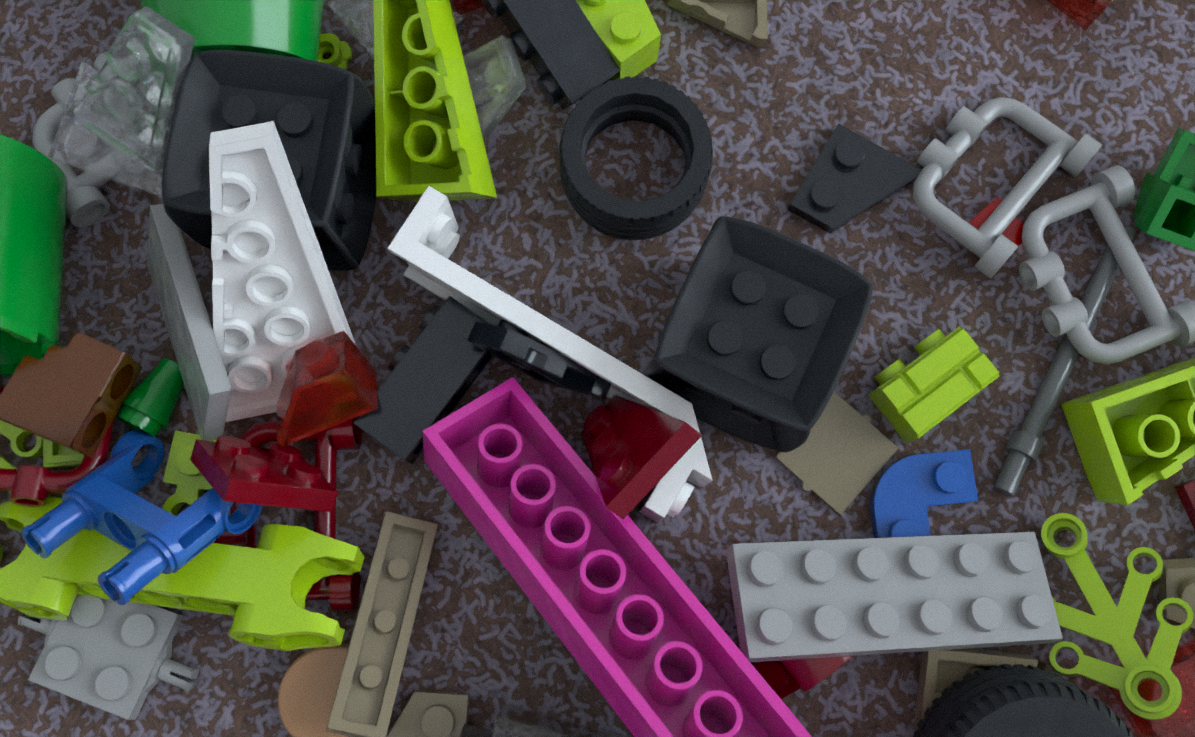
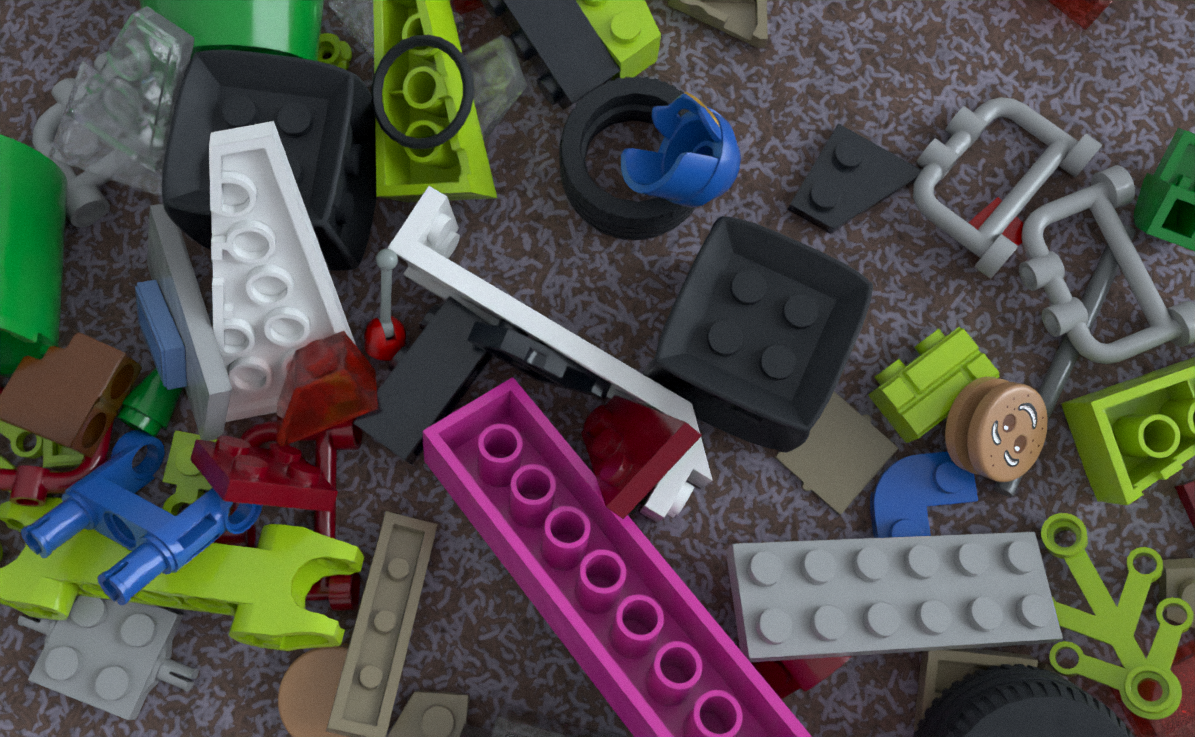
none -> medium blue tile [135,280,187,390]
none -> hinge [364,249,406,361]
none -> black tyre [371,35,474,149]
none -> blue helmet [621,92,741,207]
none -> medium nougat head [945,376,1048,482]

